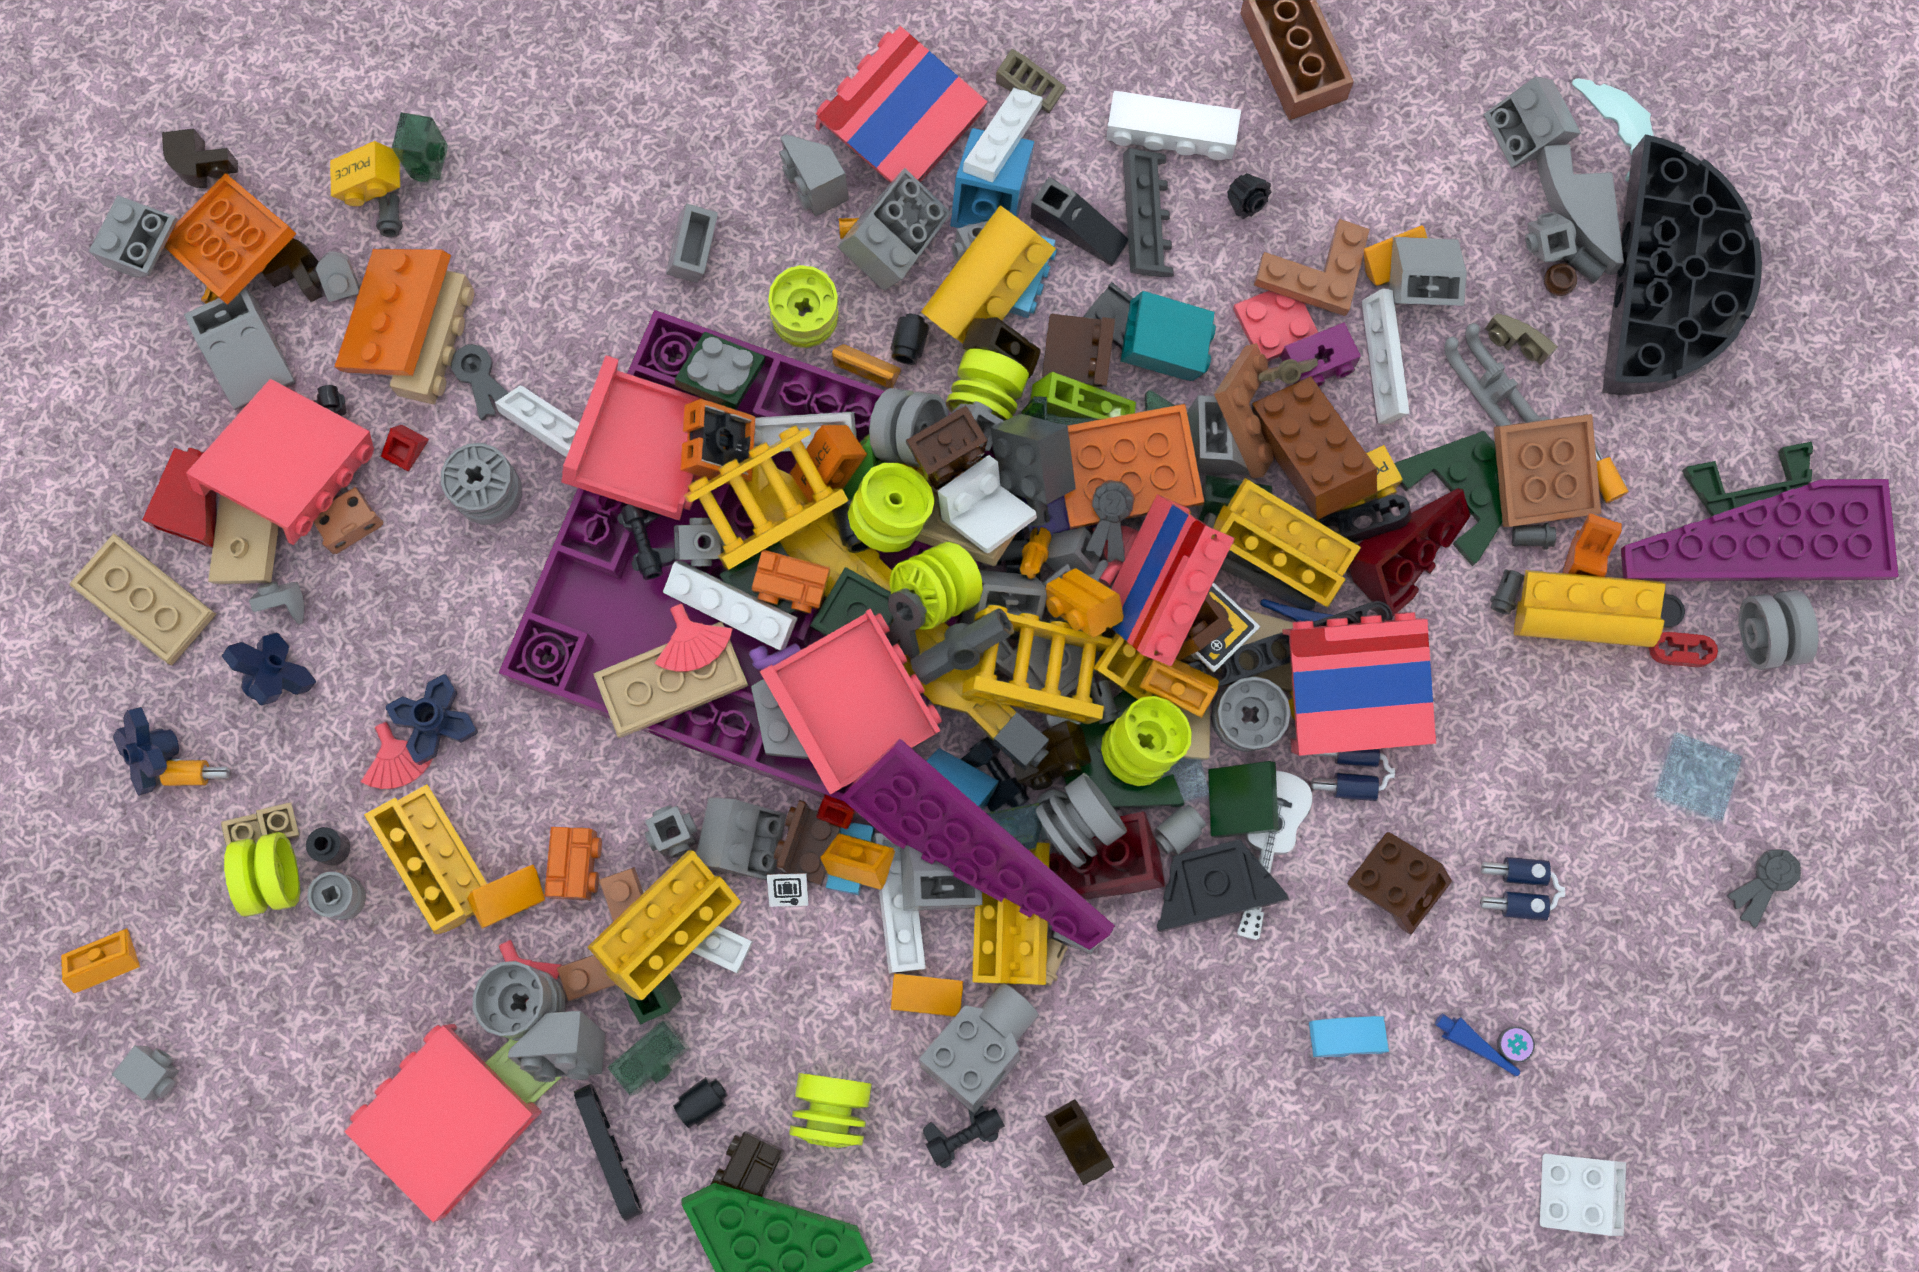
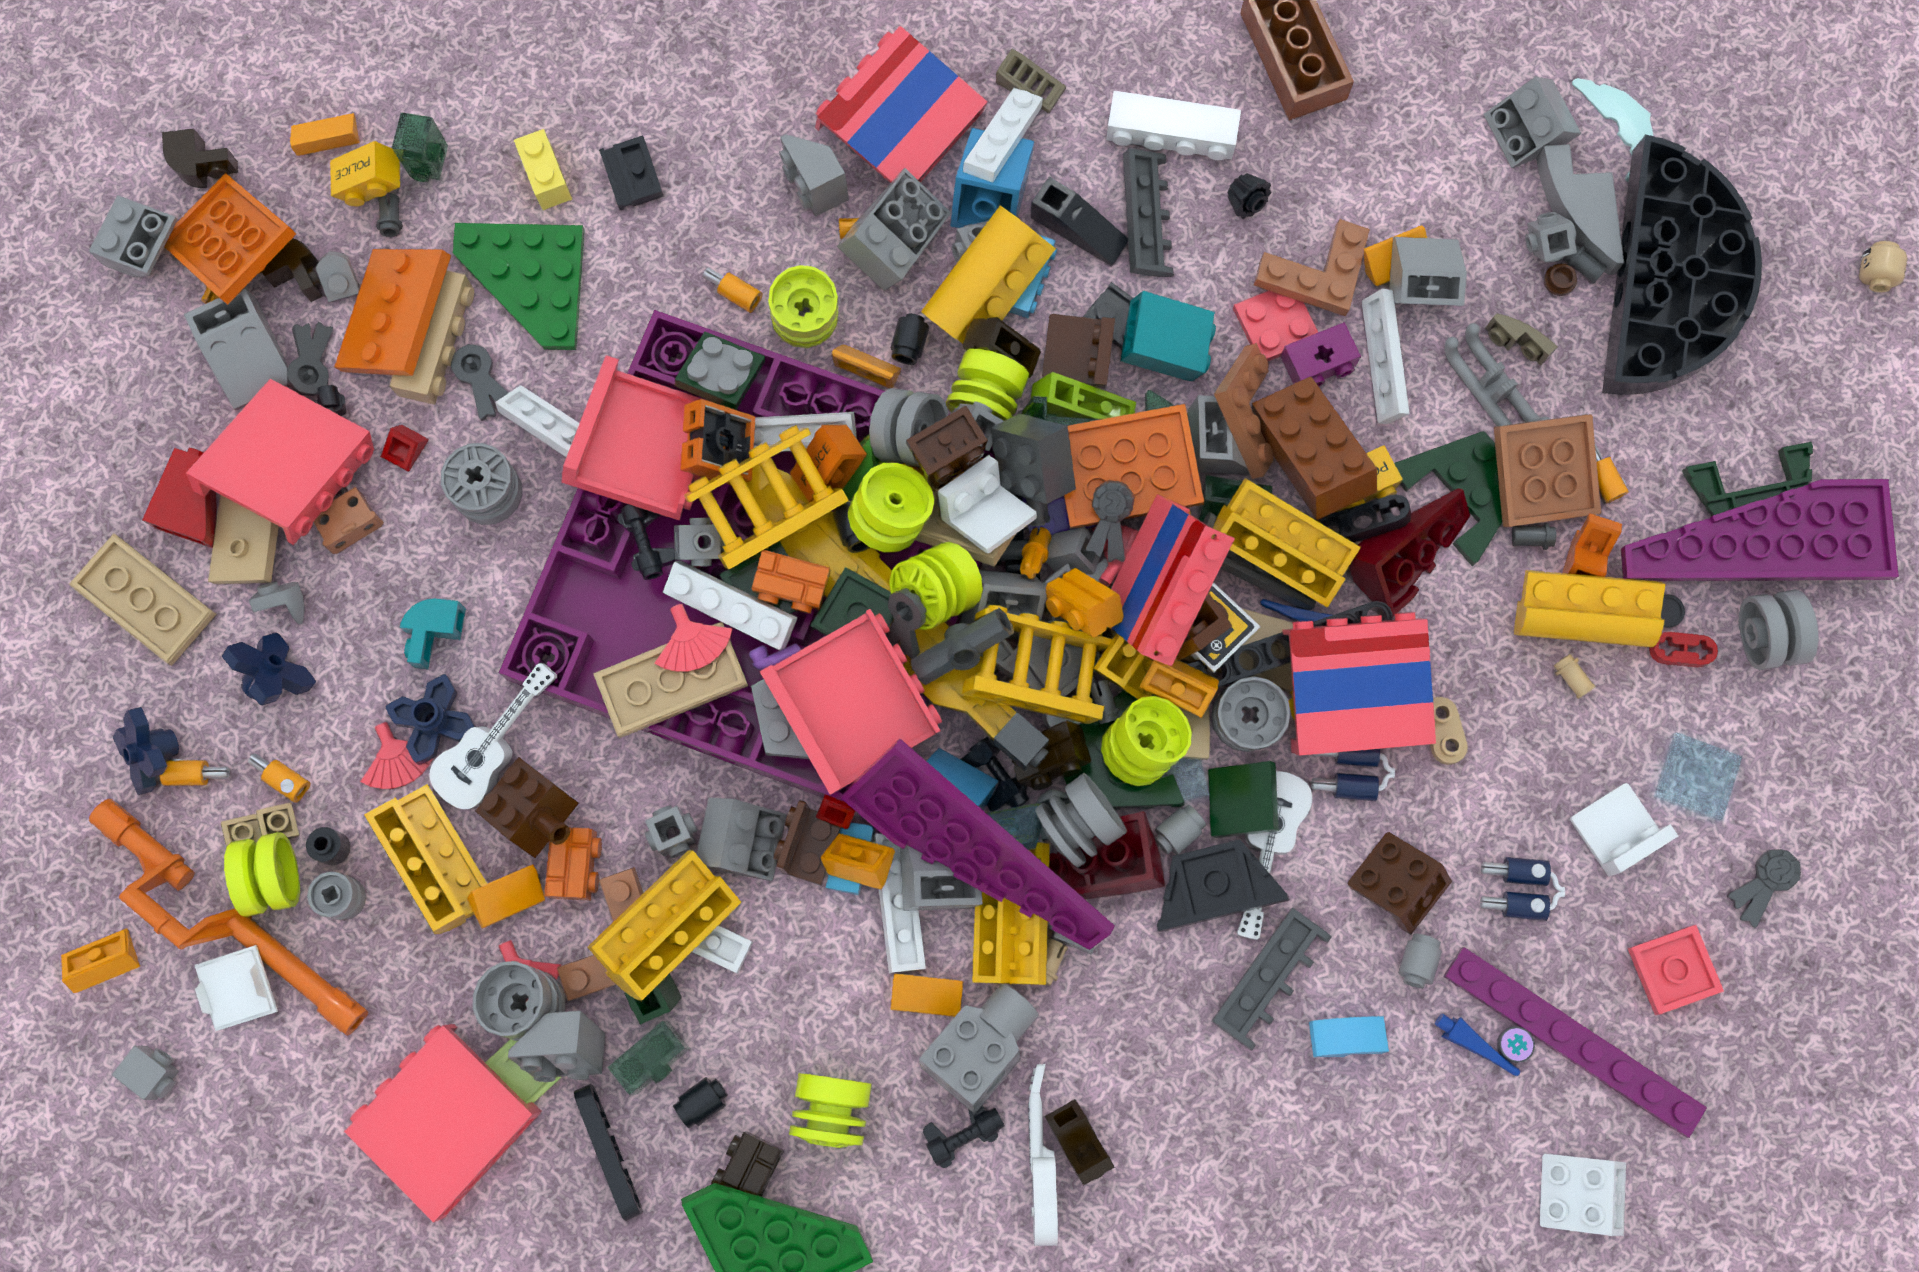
light grey piece [666,203,718,282] -> none
white sticker [767,873,808,907] -> none
dark tan piece [1258,358,1318,384] -> none
dark grey pin [1490,569,1524,615] -> none
none -> orange piece [89,799,368,1036]
none -> white piece [194,945,278,1031]
none -> light orange piece [248,753,311,803]
none -> dark grey piece [287,322,333,396]
none -> light orange slope [290,113,360,156]
none -> teal brick [399,598,466,670]
none -> white piece [429,663,557,809]
none -> green plate [452,223,585,350]
none -> reddish brown brick [475,757,579,858]
none -> light yellow brick [514,129,572,210]
none -> black plate [599,135,664,211]
none -> light orange piece [703,268,763,313]
none -> white piece [1028,1064,1058,1246]
none -> dark grey hinge [1211,908,1332,1051]
none -> light grey brick [1398,934,1442,989]
none -> tan plate [1430,697,1468,765]
none -> magenta plate [1443,947,1707,1138]
none -> tan pin [1553,654,1596,699]
none -> white bracket [1570,783,1678,877]
none -> coral plate [1627,925,1724,1015]
none -> tan head [1859,241,1907,292]

